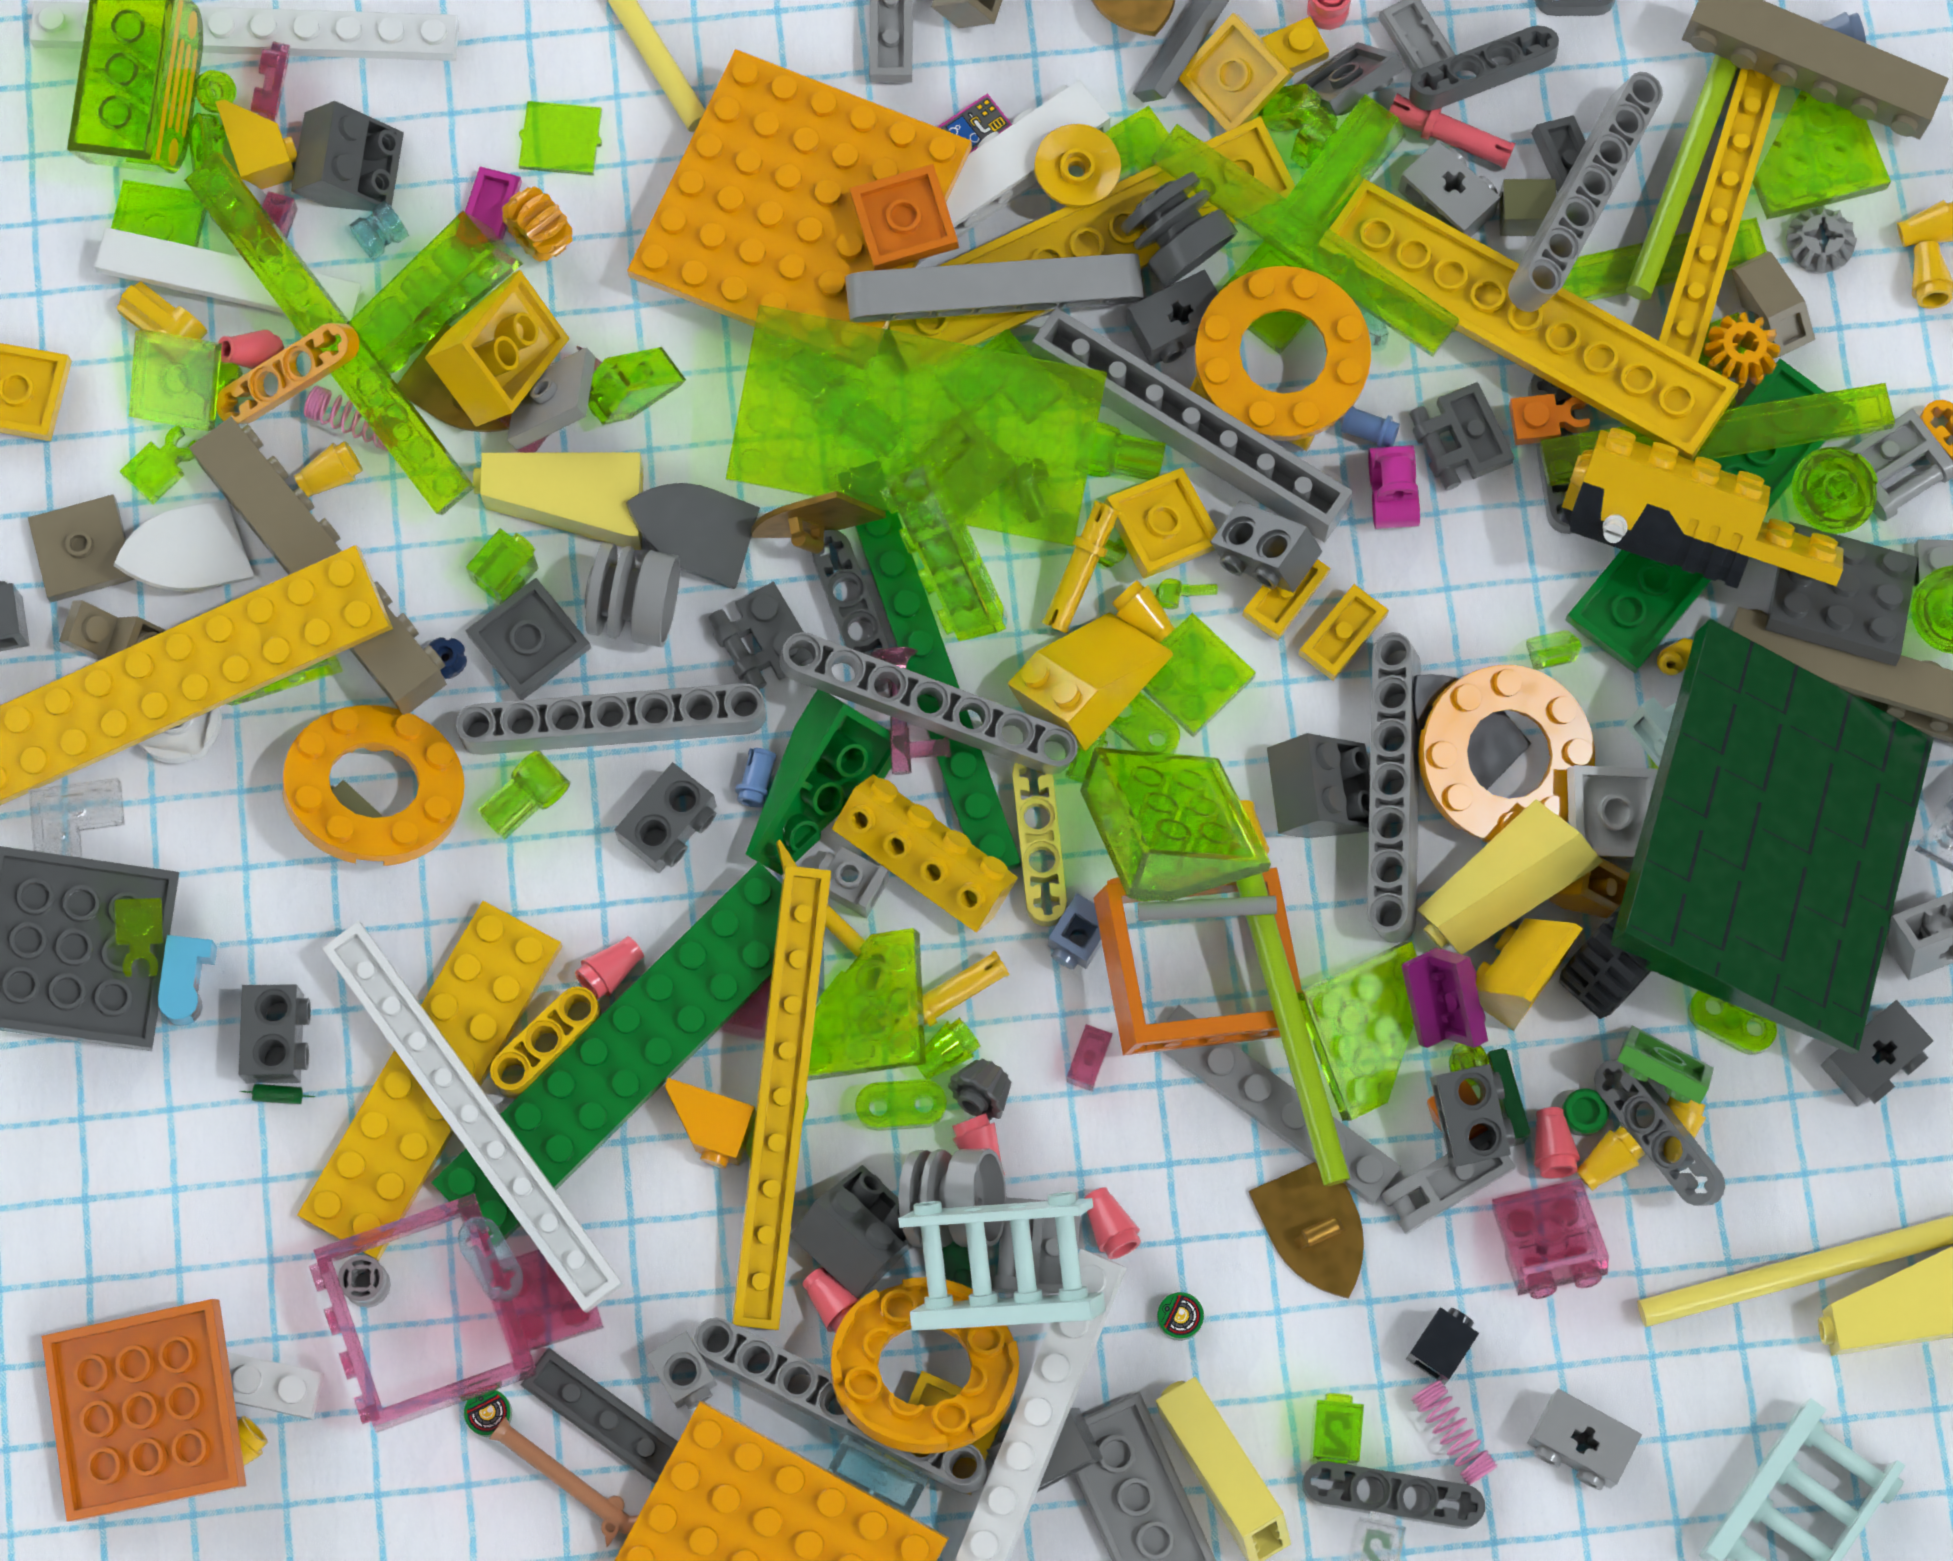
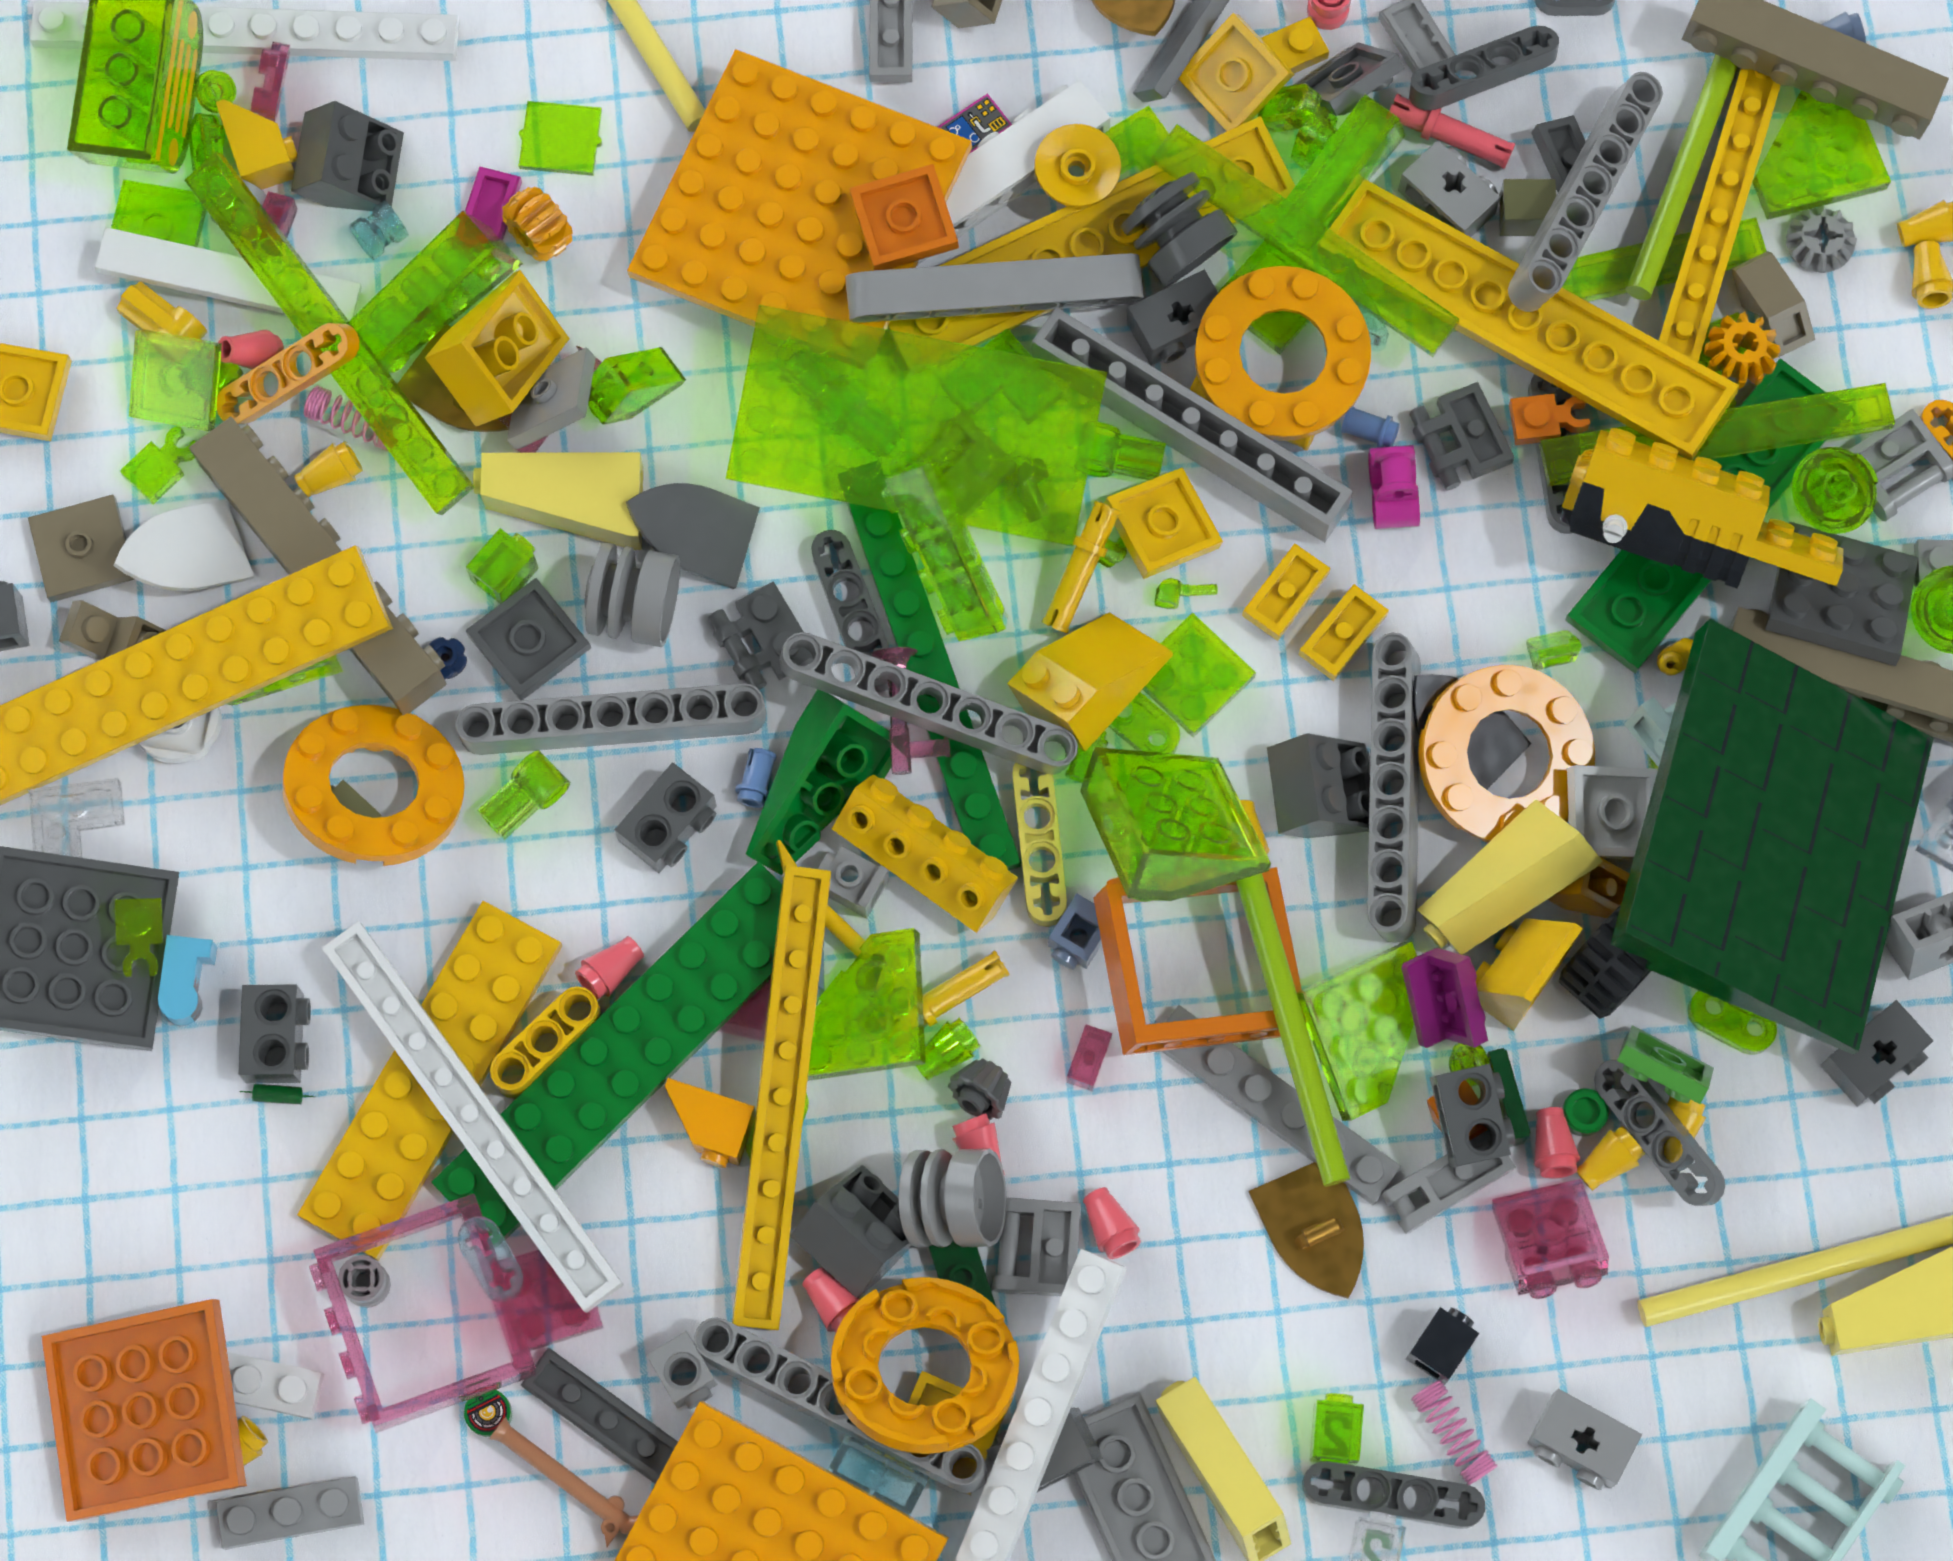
pearl gold shield [751,491,886,554] -> none
clear neon green plate [855,1079,947,1131] -> none
light aqua fence [898,1192,1106,1331] -> none
yellow cone [1112,580,1176,643] -> none
light grey bar [1138,896,1277,921] -> none
tile [1157,1292,1204,1341] -> none
dark grey brick [1210,501,1323,593] -> none
none -> light grey plate [216,1476,364,1550]

